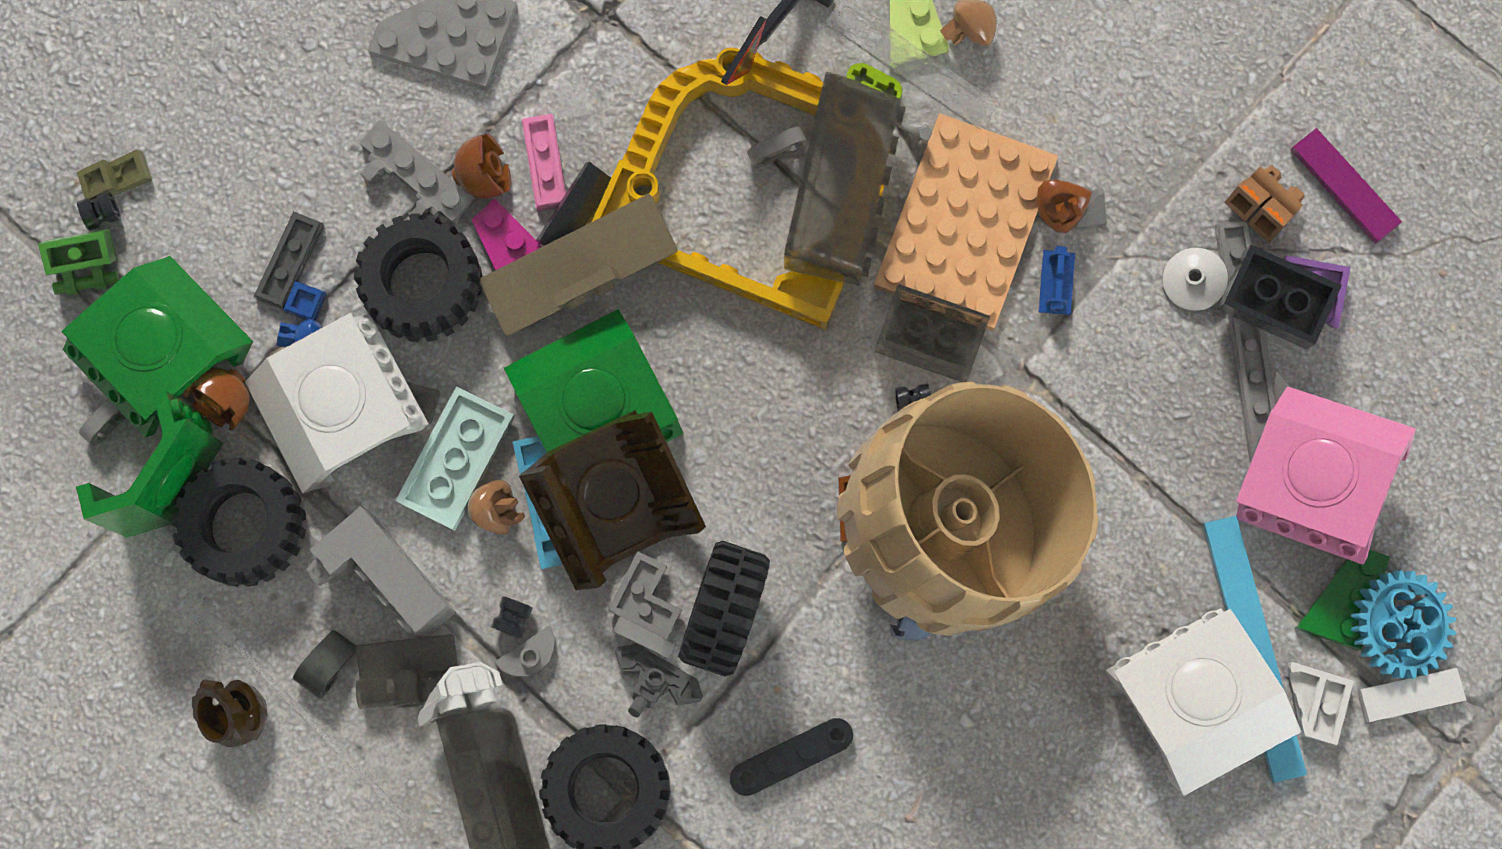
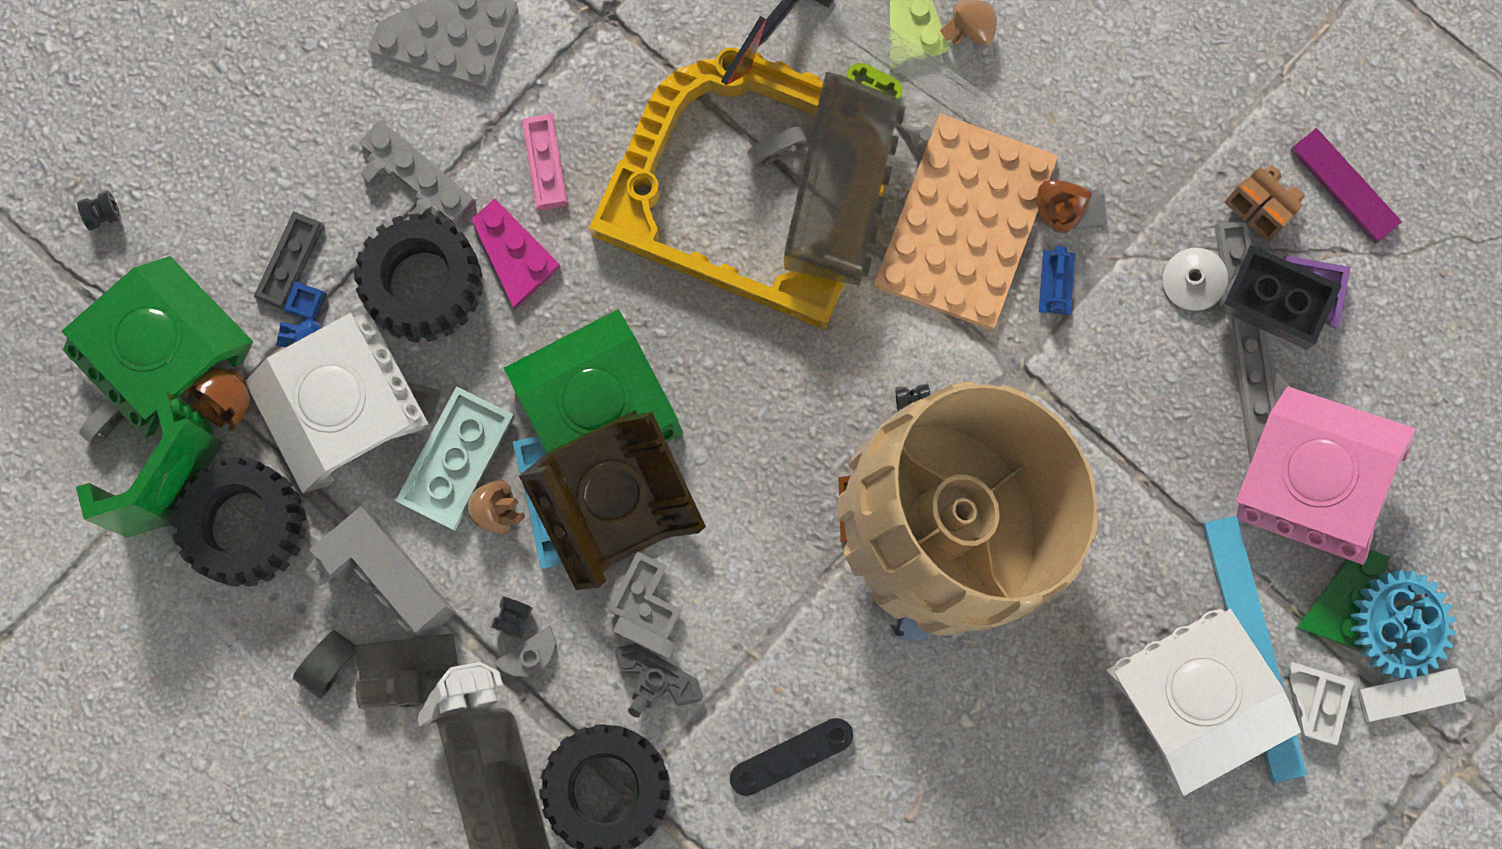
bright green brick [38,229,120,296] -> none
olive slope [76,149,152,200] -> none
dark brown helmet [192,679,268,747] -> none
dark orange cylinder [452,134,511,199] -> none
dark tan bracket [480,194,678,336] -> none
black tile [536,162,611,246] -> none
black tyre [678,541,770,677] -> none
clear smoke brick [875,284,990,382] -> none

